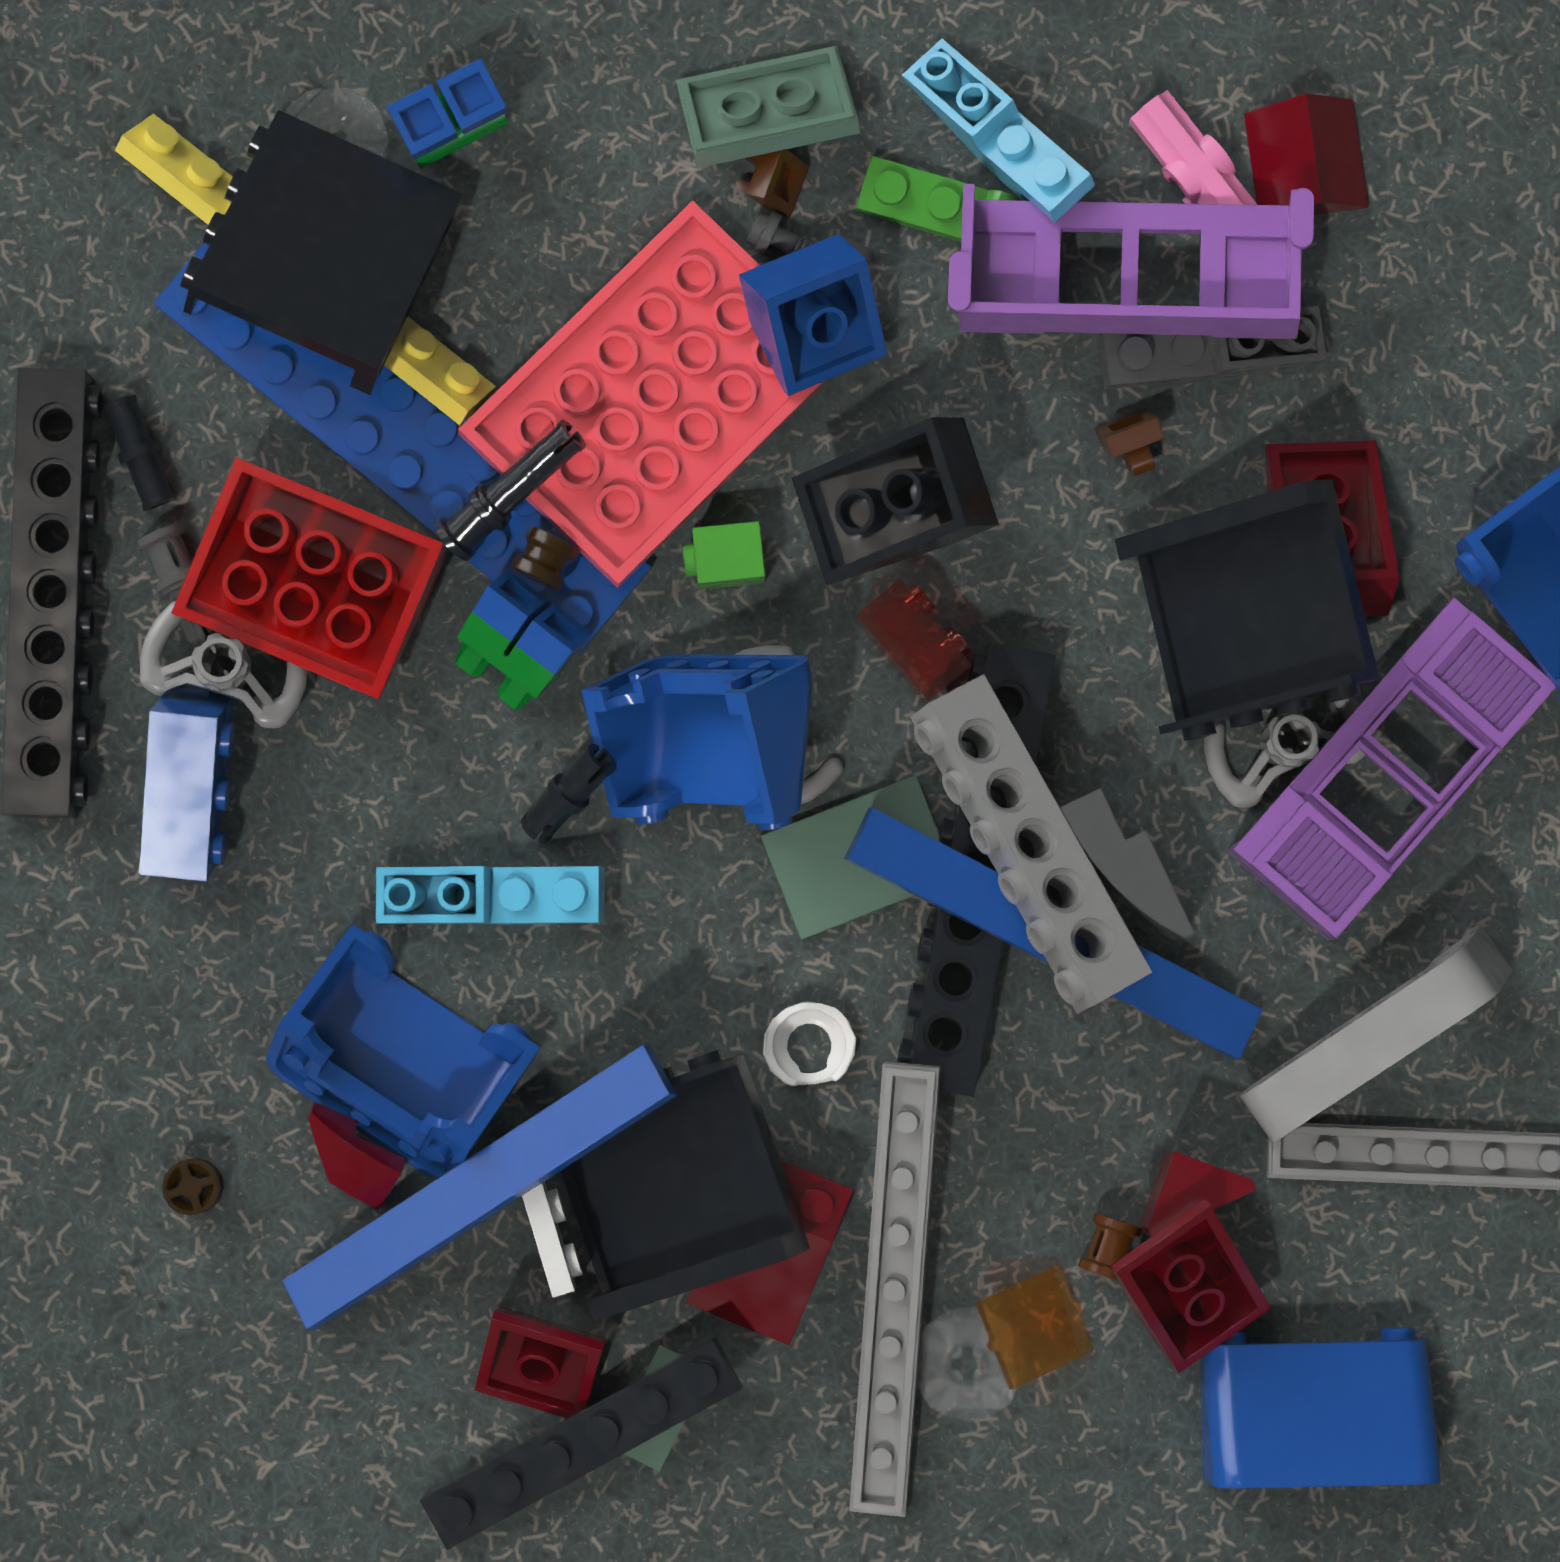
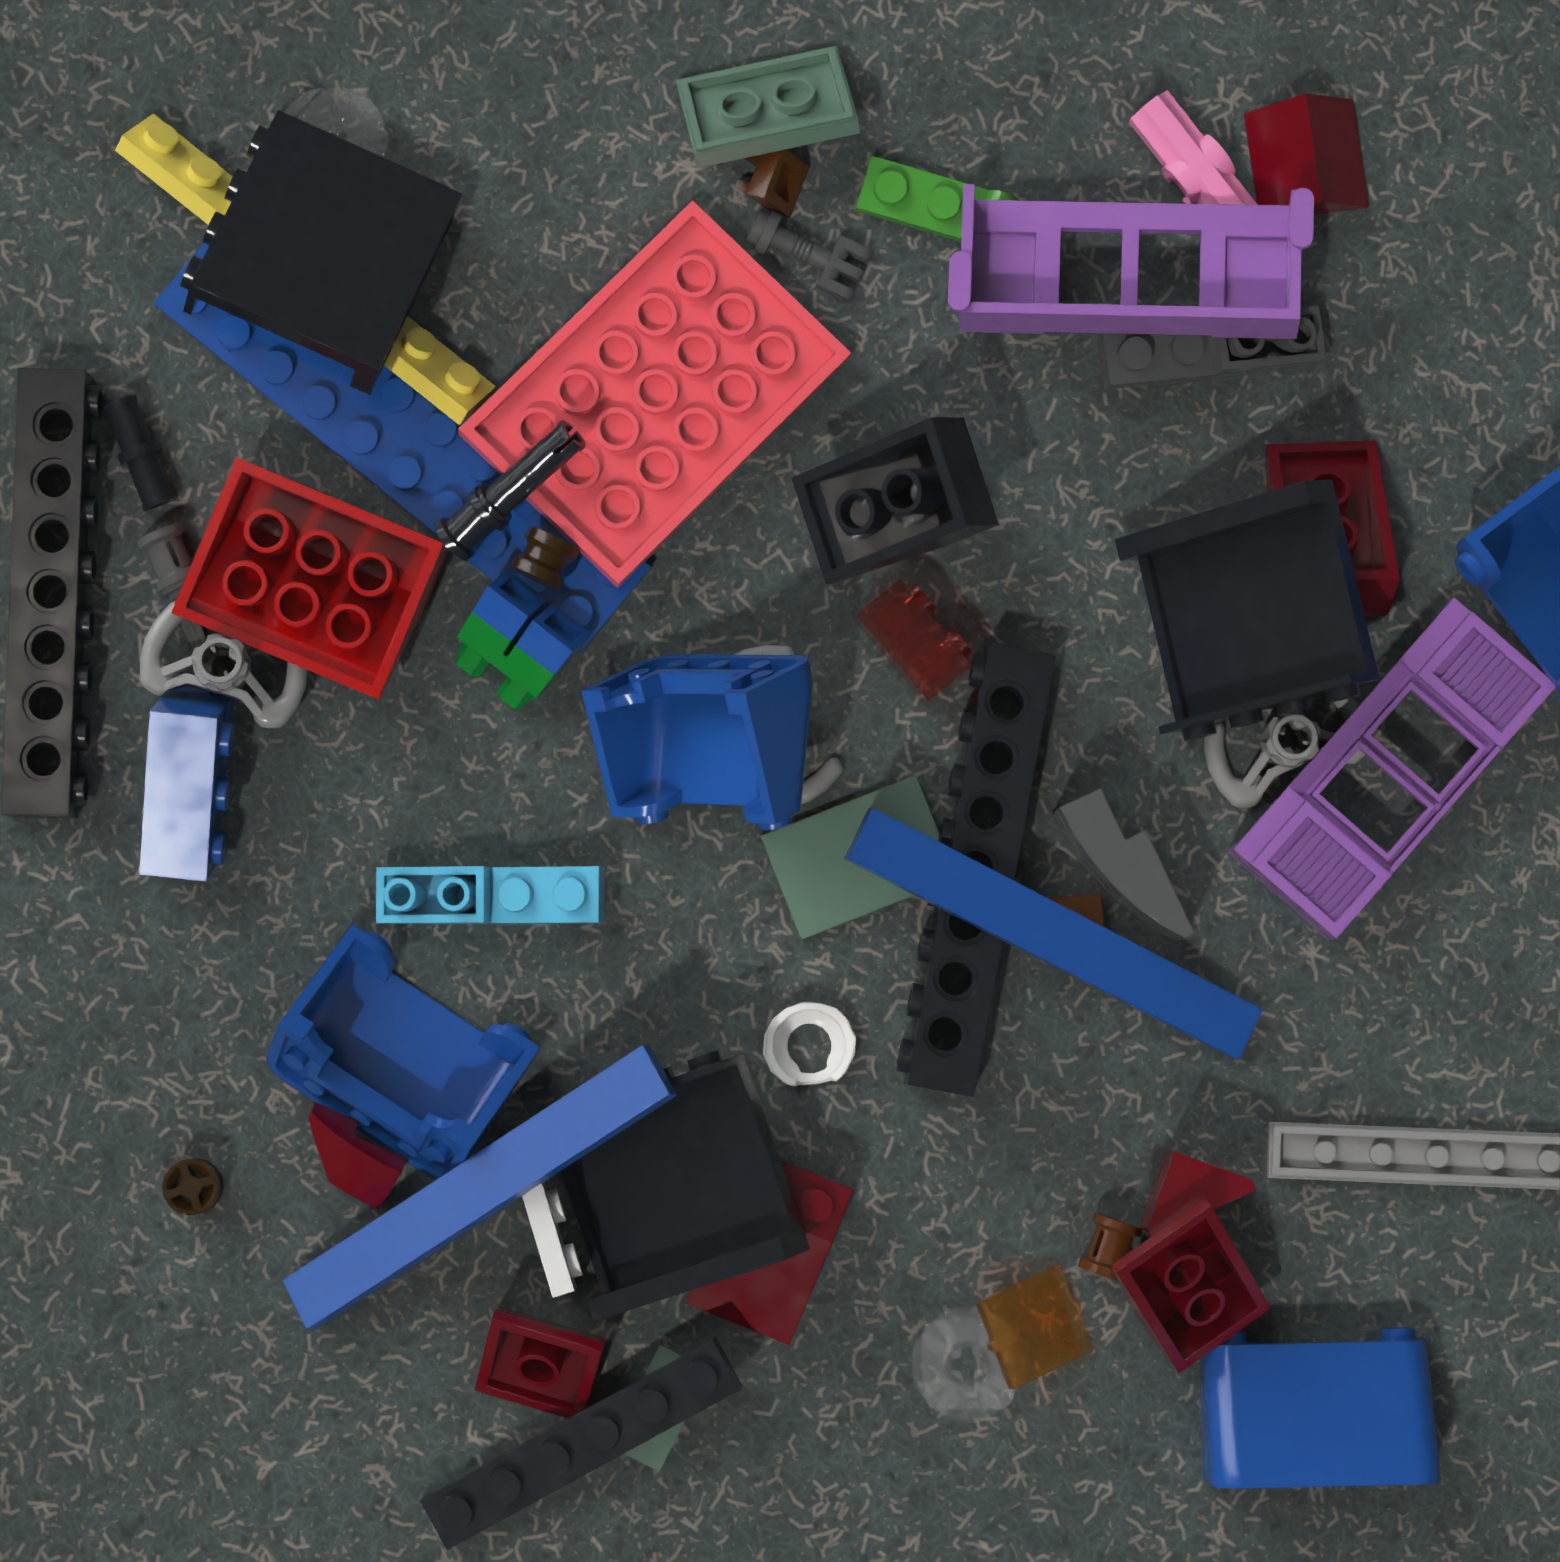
blue hips [386,58,508,169] -> none
black pin [521,744,617,843] -> none
bright green brick [683,521,765,590] -> none
blue slope [739,234,887,396] -> none
light grey tile [849,1061,941,1517] -> none
medium azure slope [902,38,1095,223] -> none
light grey brick [910,674,1152,1014] -> none
reddish brown tile [1094,408,1164,476] -> none
light grey beam [1239,924,1513,1142] -> none

